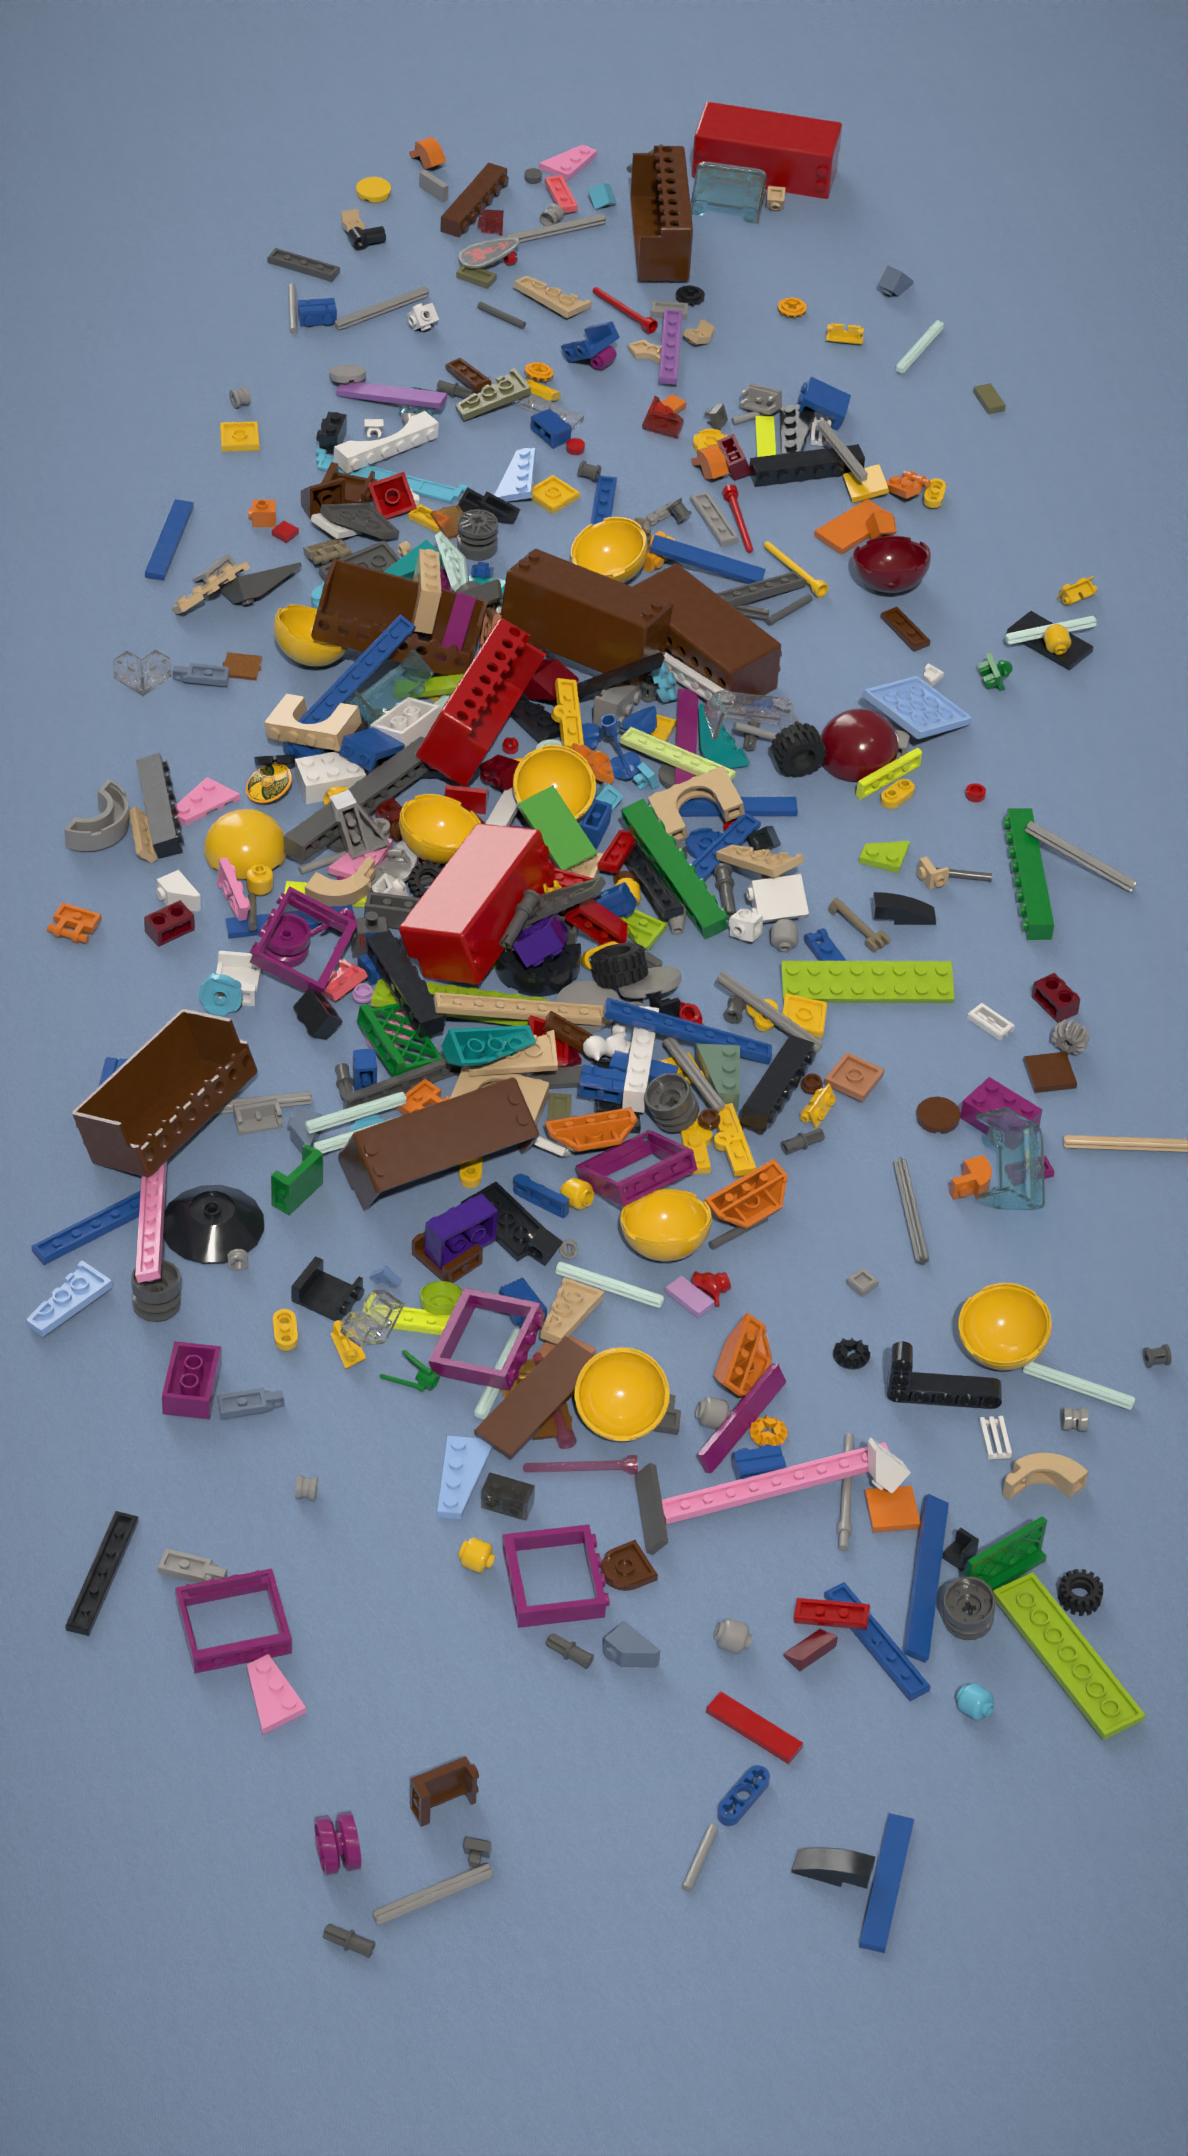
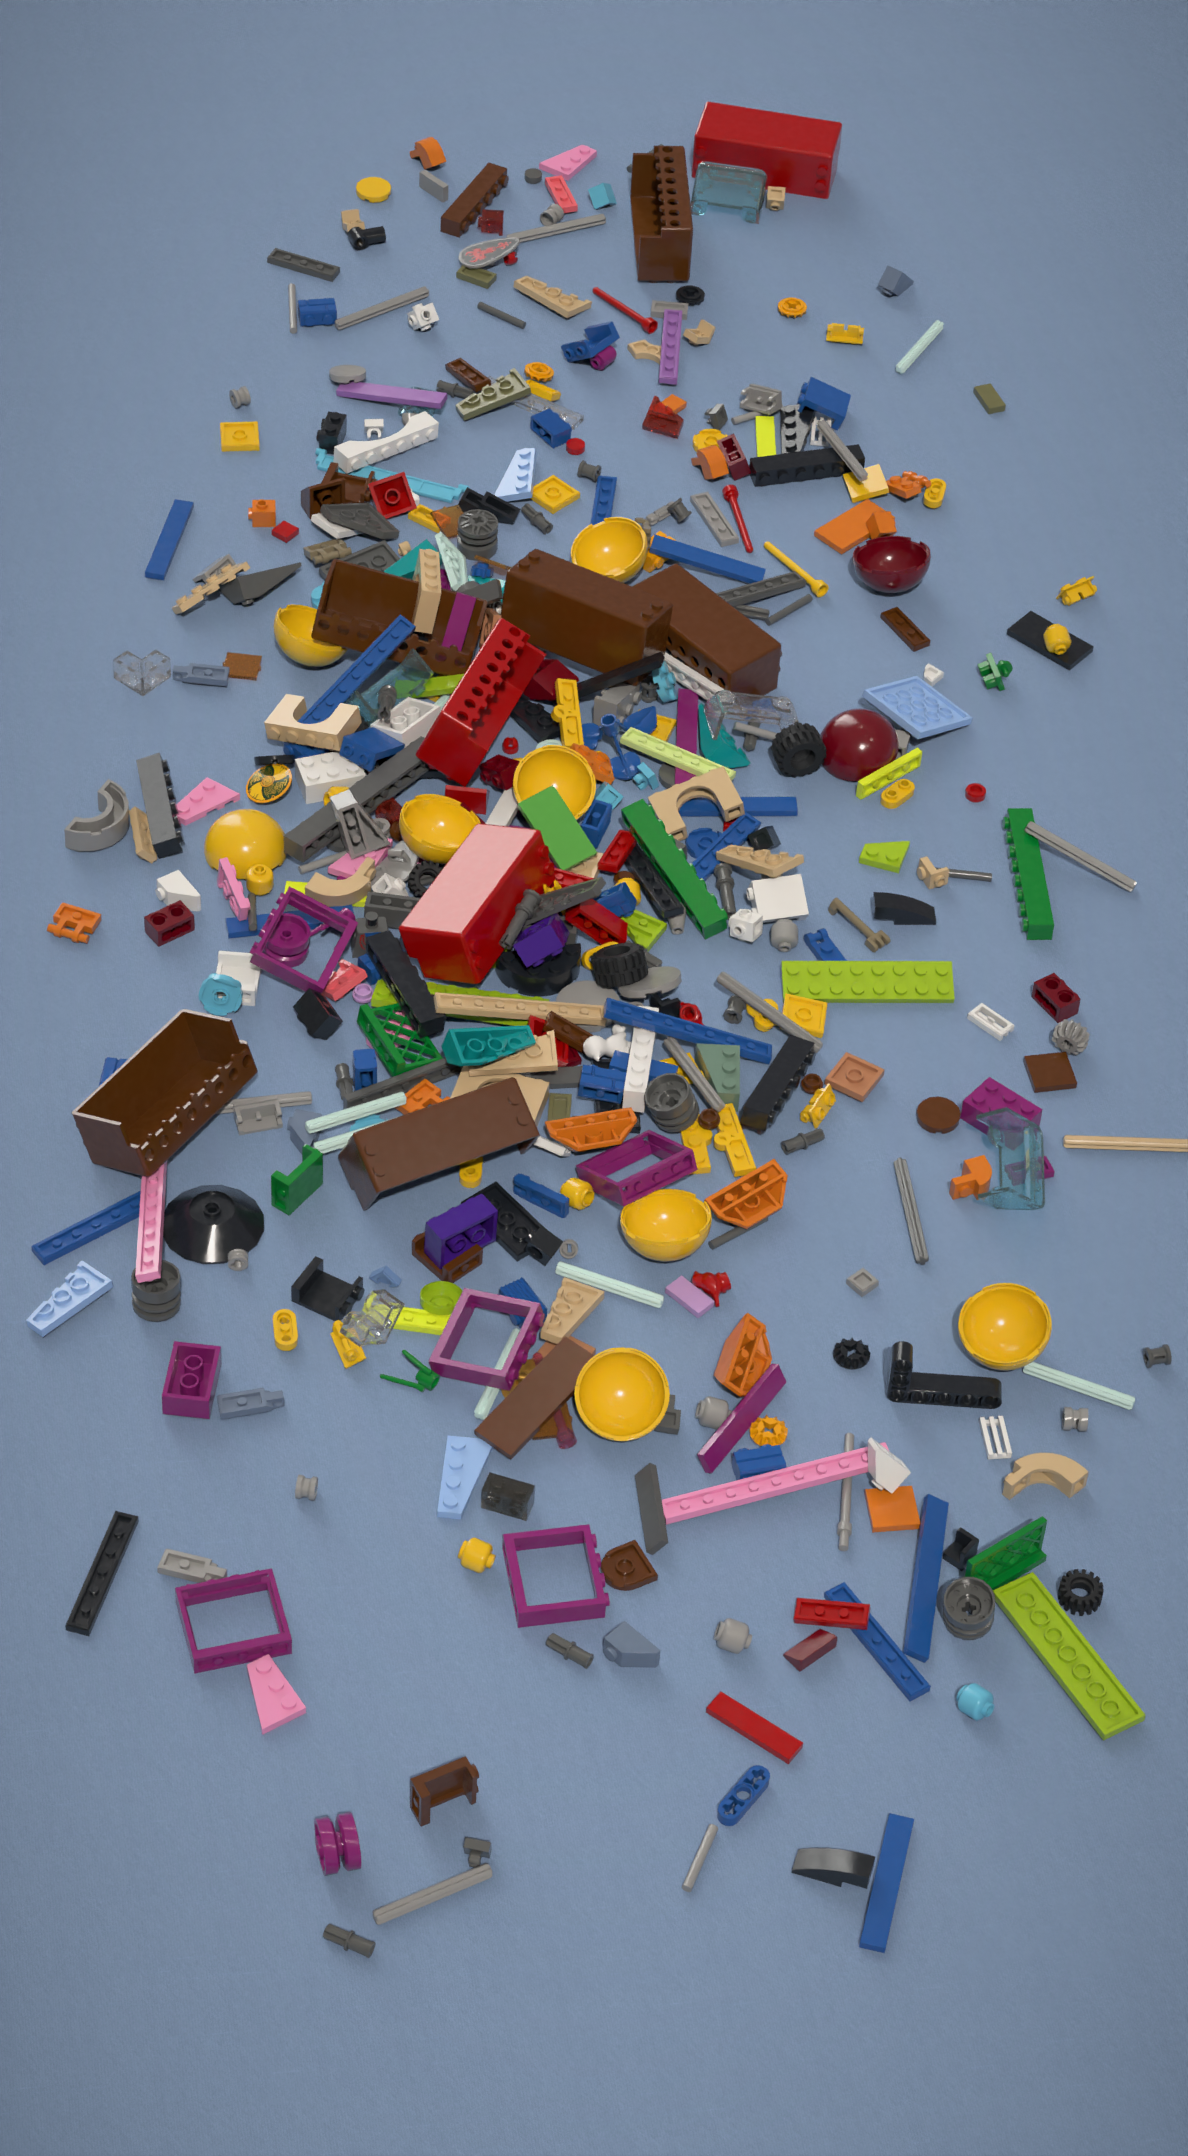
clear pink piece [523,1455,638,1474] -> none
light aqua axle [1005,616,1097,645] -> none
none -> dark grey pin [377,685,397,721]
none -> clear orange piece [474,555,511,570]
none -> dark grey axle [521,503,553,534]

